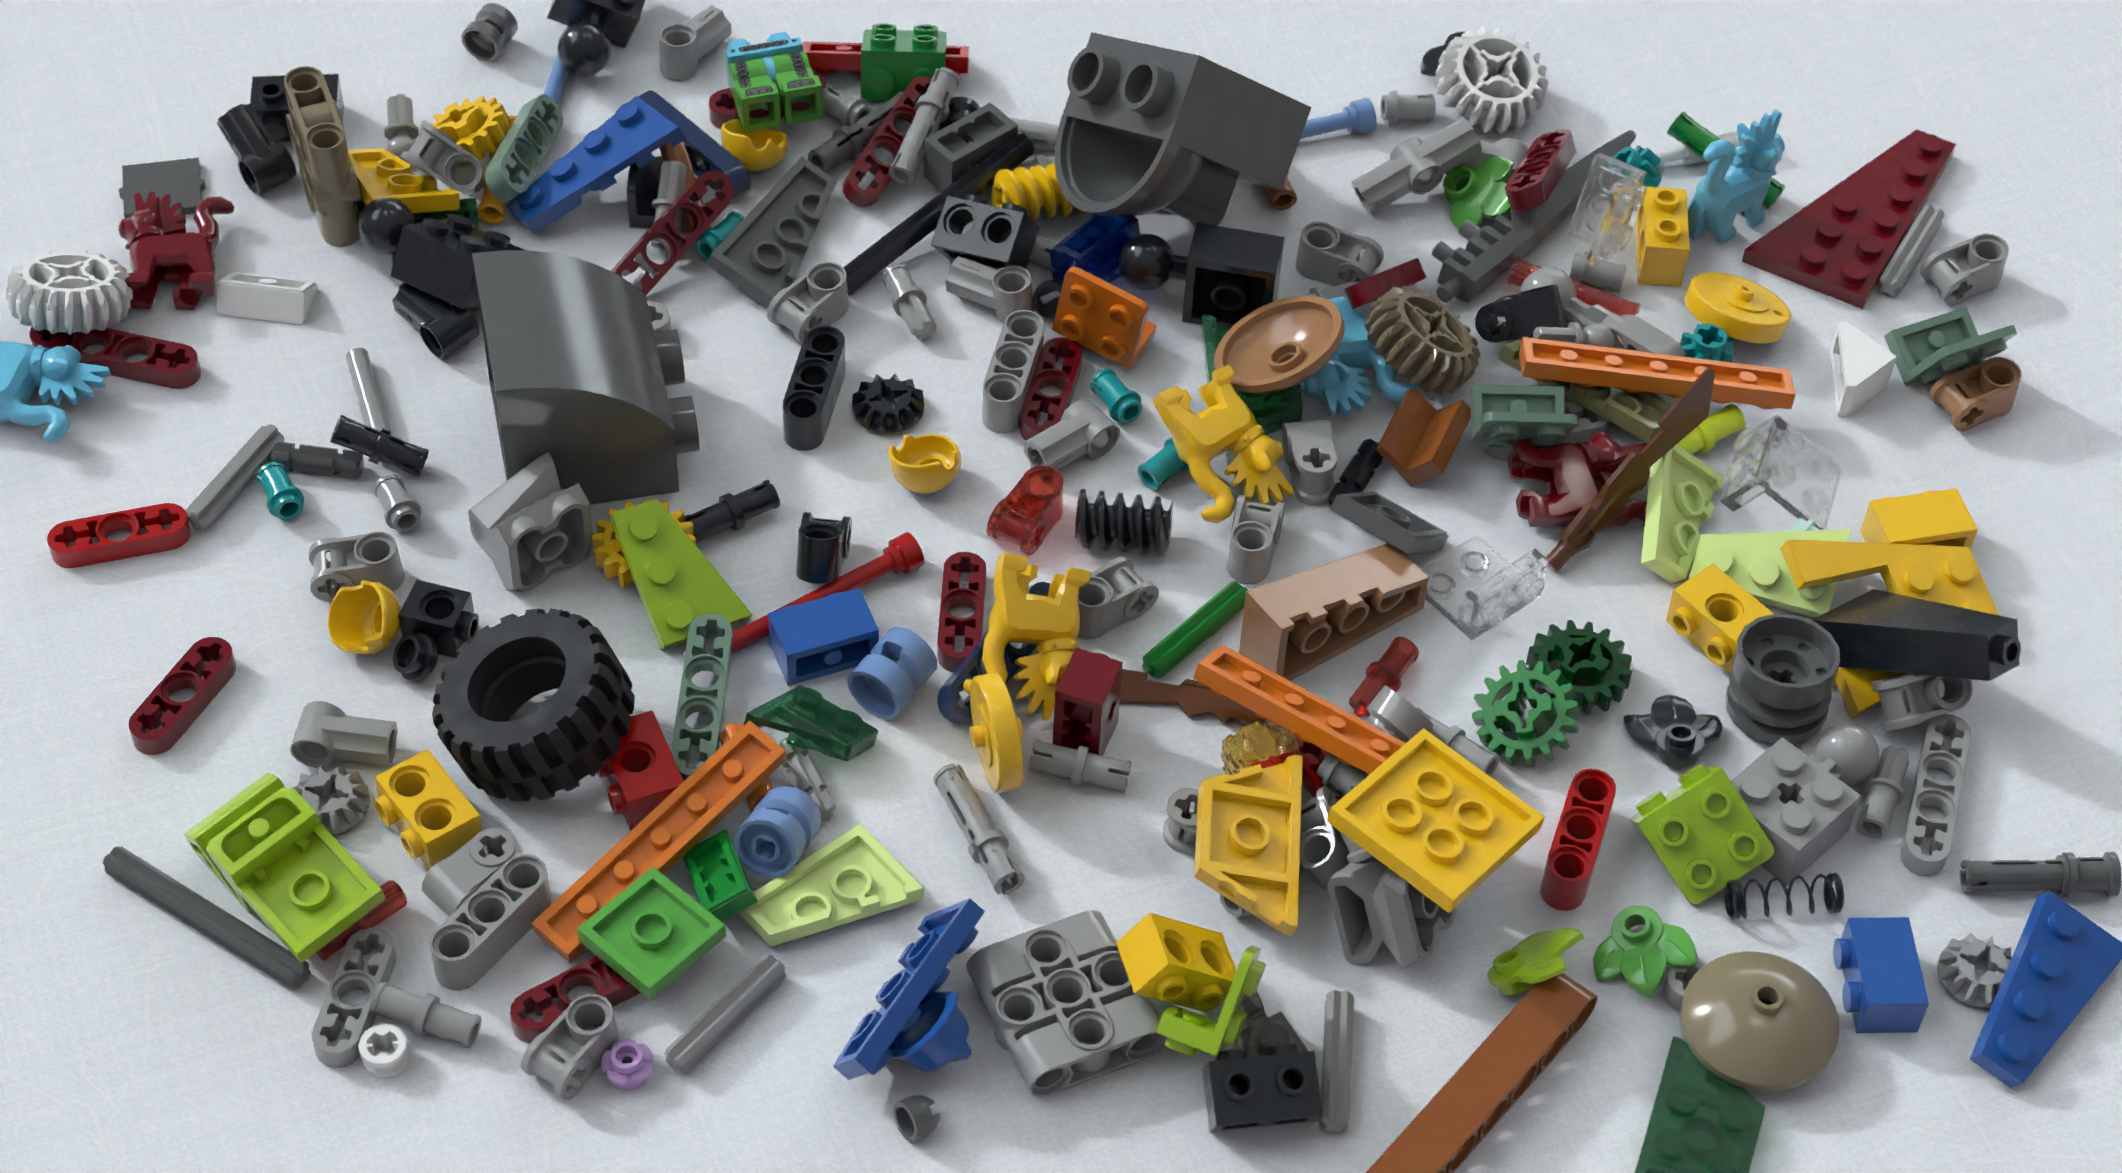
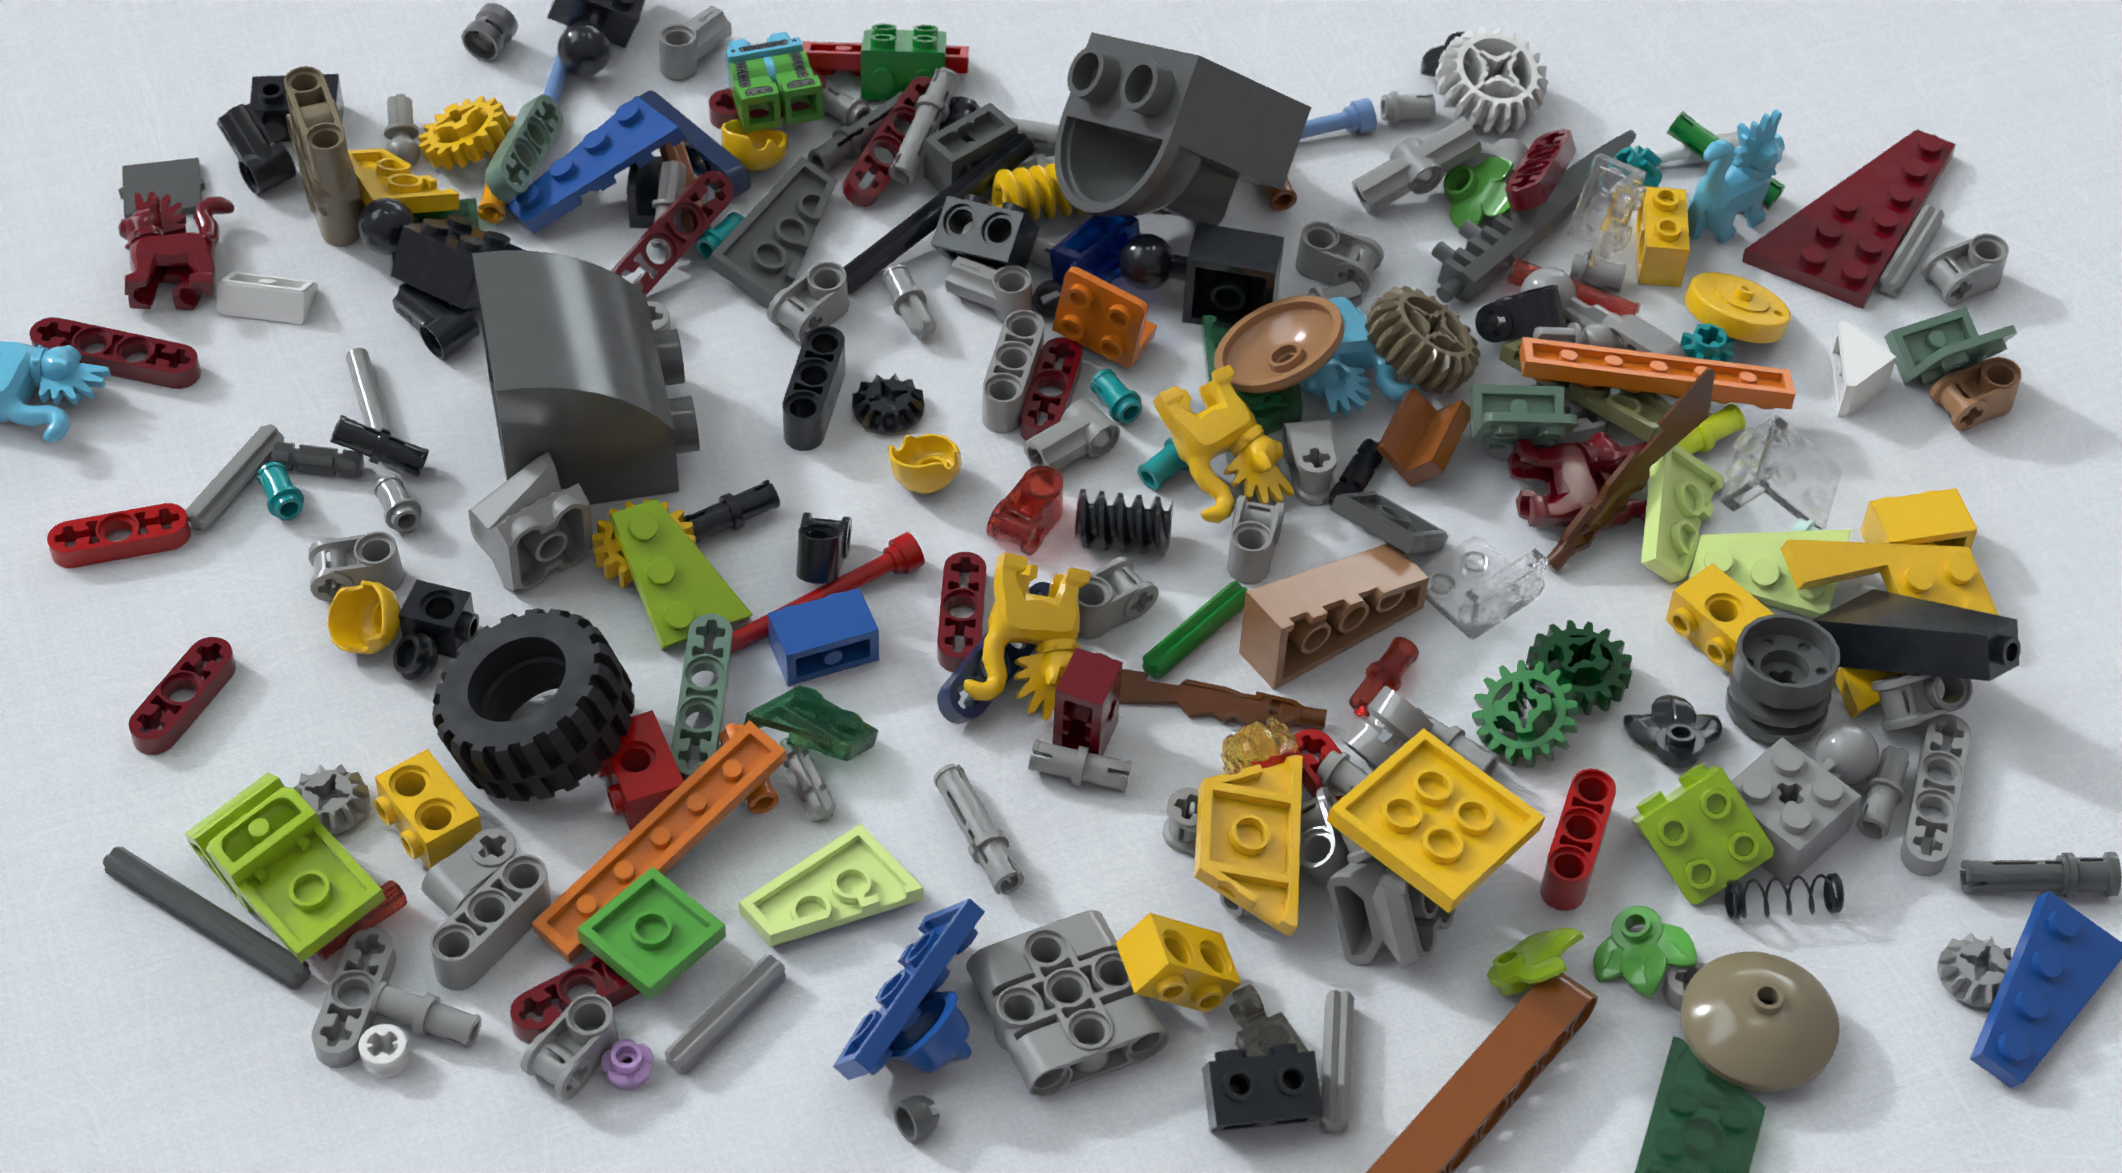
white gear [6,250,133,335] -> none
light grey piece [290,701,398,768] -> none
light grey piece [400,120,486,194] -> none
green plate [683,829,758,922] -> none
medium blue wheel [734,786,822,878] -> none
medium blue wheel [847,627,937,719] -> none
yellow wheel [969,672,1023,793] -> none
lime bracket [1156,945,1266,1056] -> none
orange plate [1193,645,1406,774] -> none
dark red beam [1343,258,1427,310] -> none
blue brick [1833,917,1929,1033] -> none

